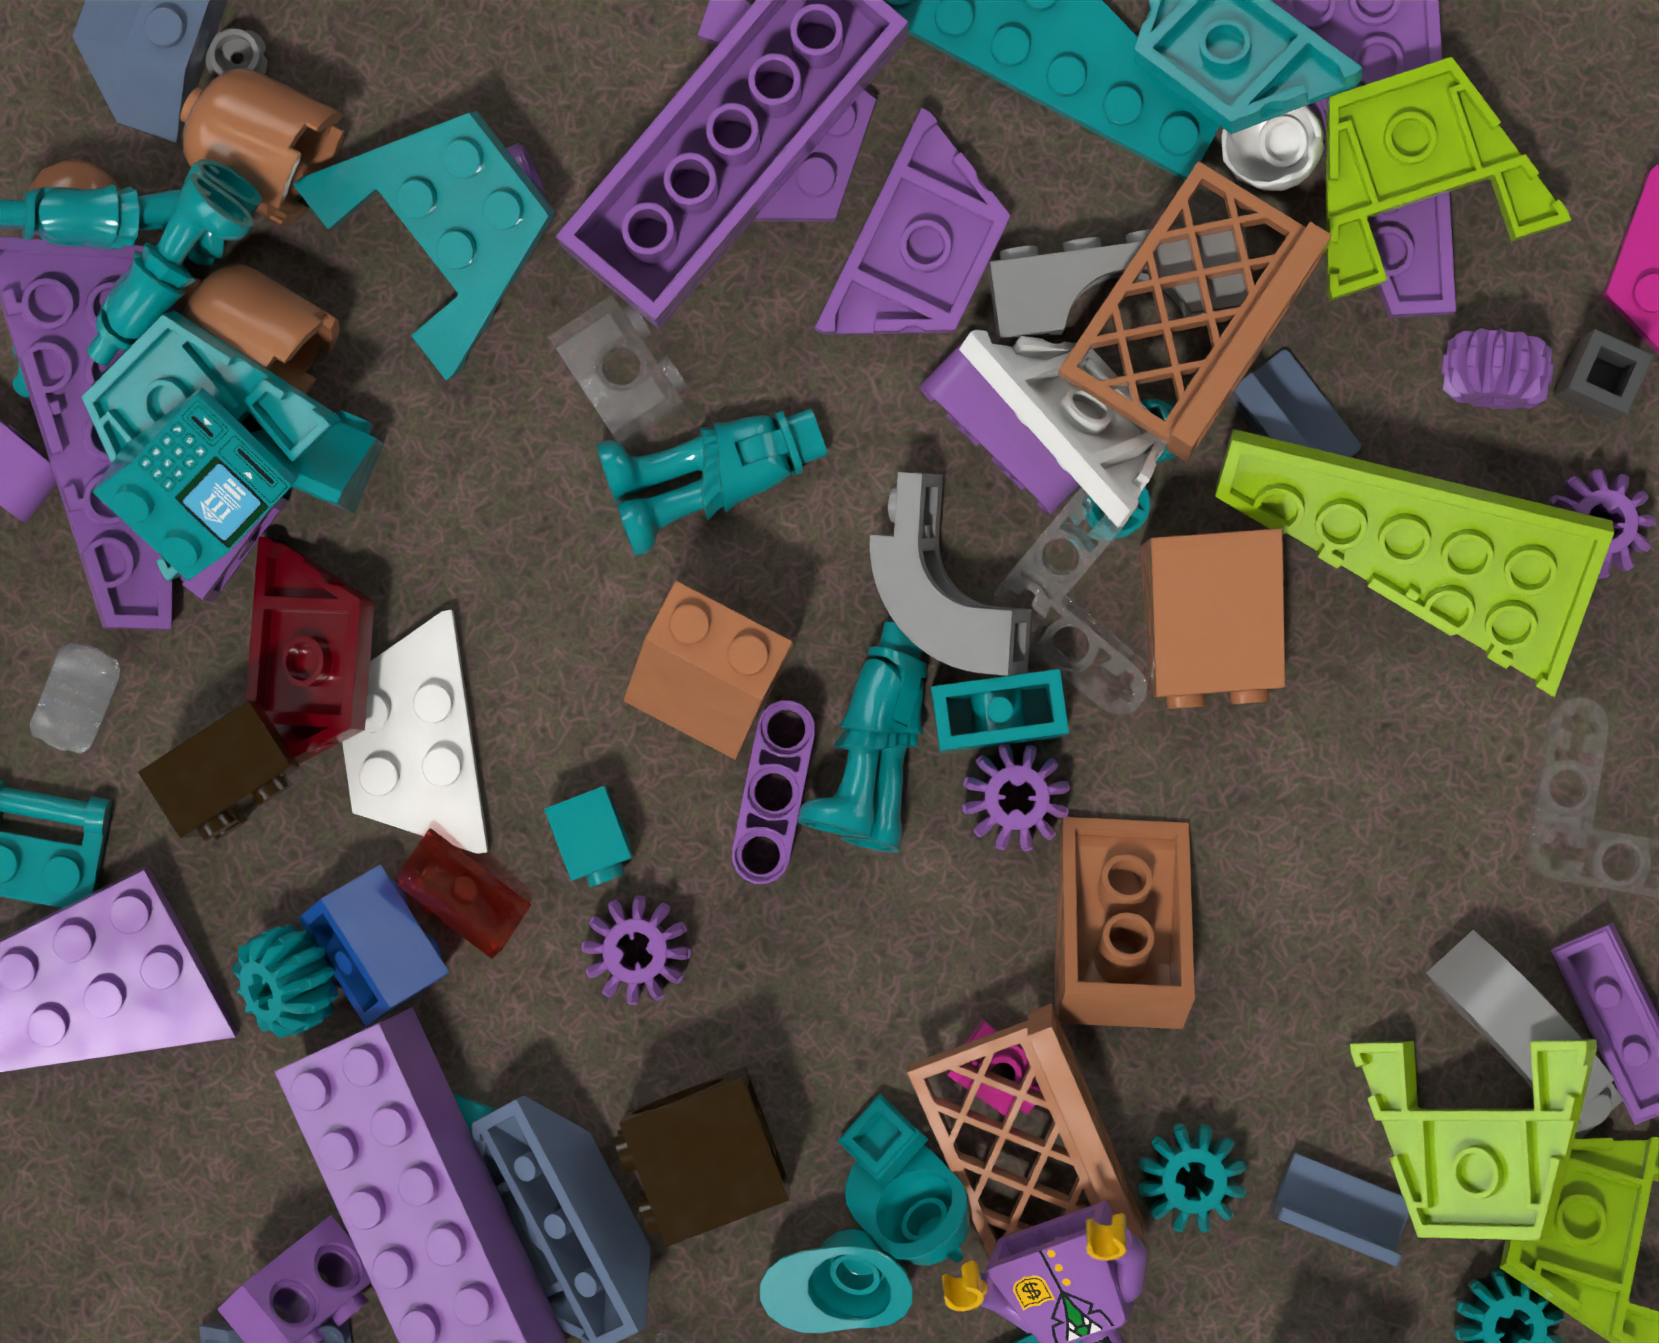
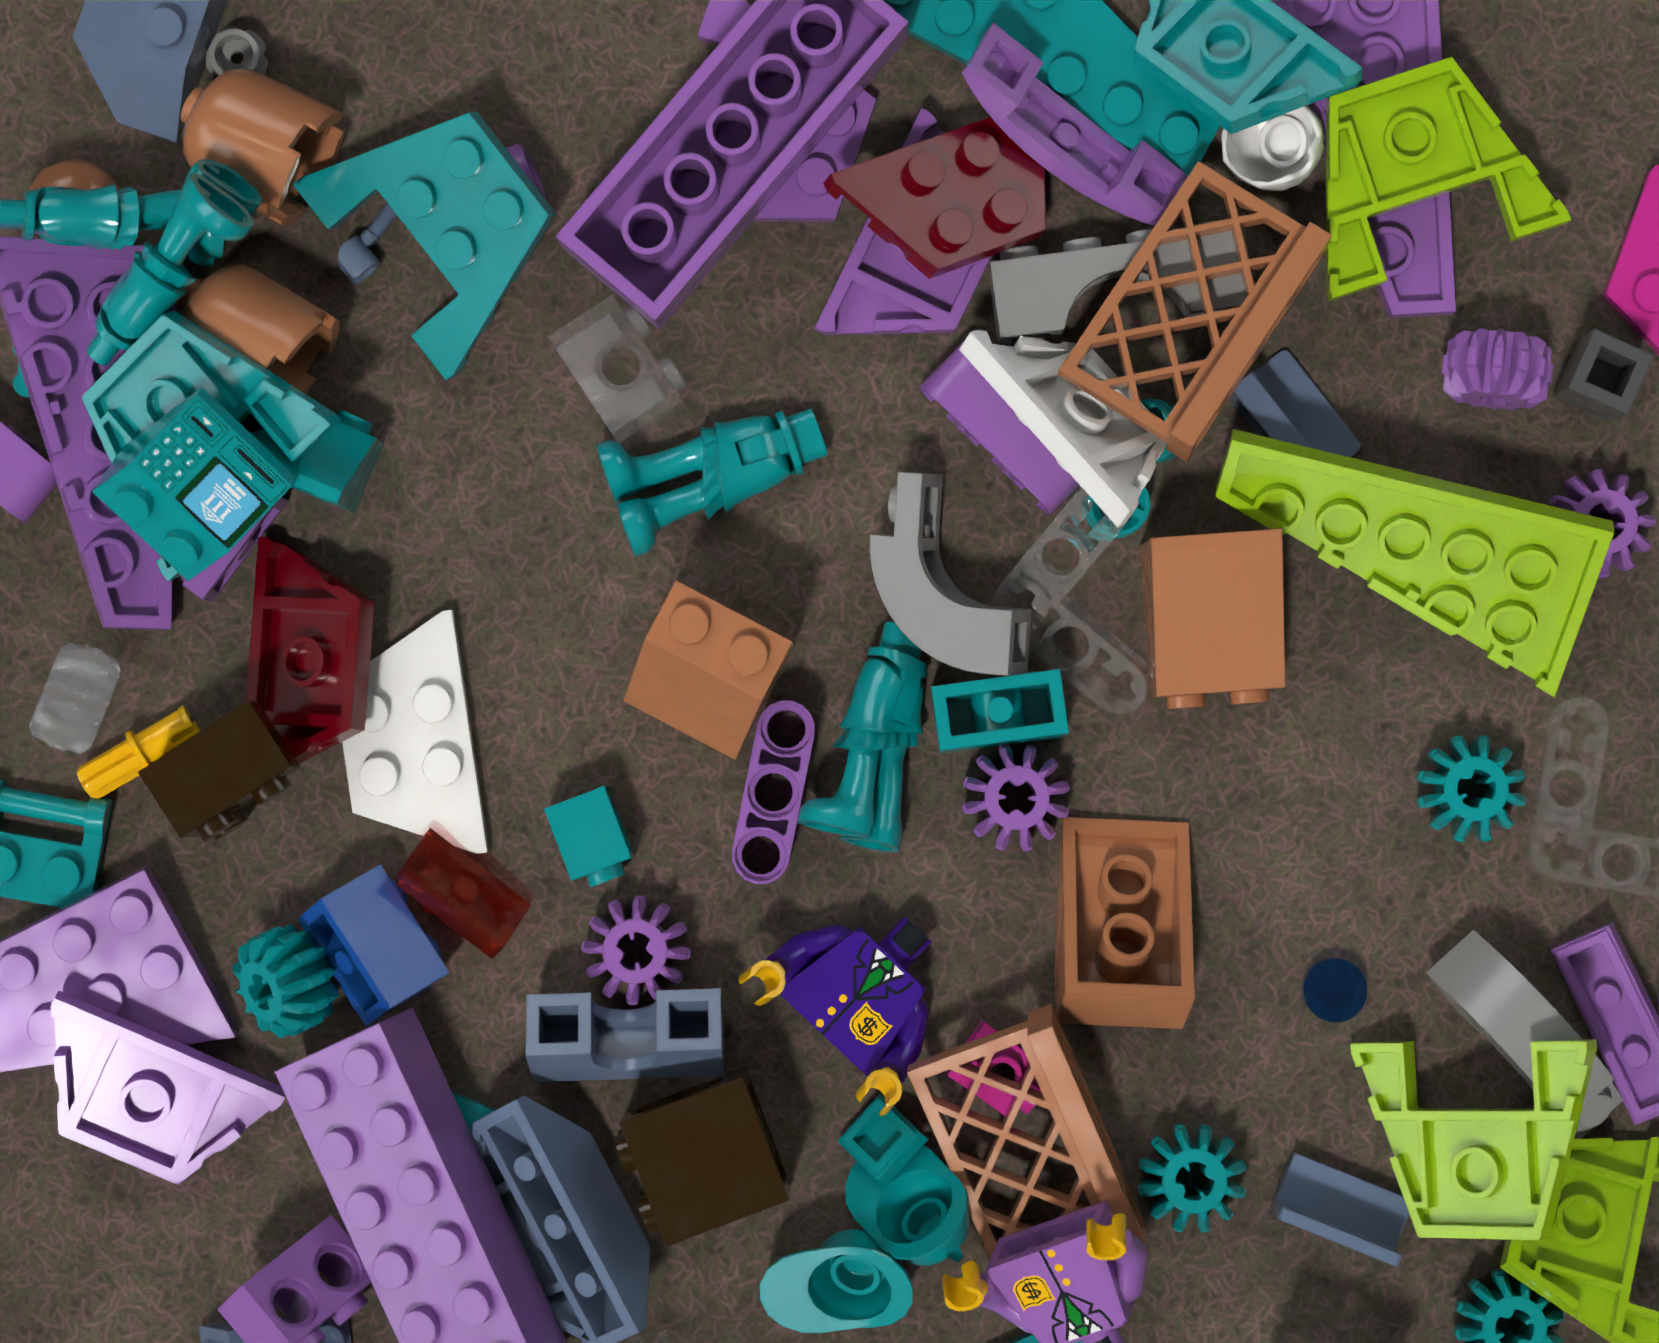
none -> wing [51,990,285,1185]
none -> yellow axle [76,705,200,799]
none -> sand blue hand [338,203,397,285]
none -> sand blue arch [526,988,725,1082]
none -> dark purple torso [738,916,932,1116]
none -> dark red wing [823,117,1046,279]
none -> medium lavender slope [962,23,1188,226]
none -> clear blue tile [1301,958,1367,1022]
none -> teal gear [1416,735,1526,842]

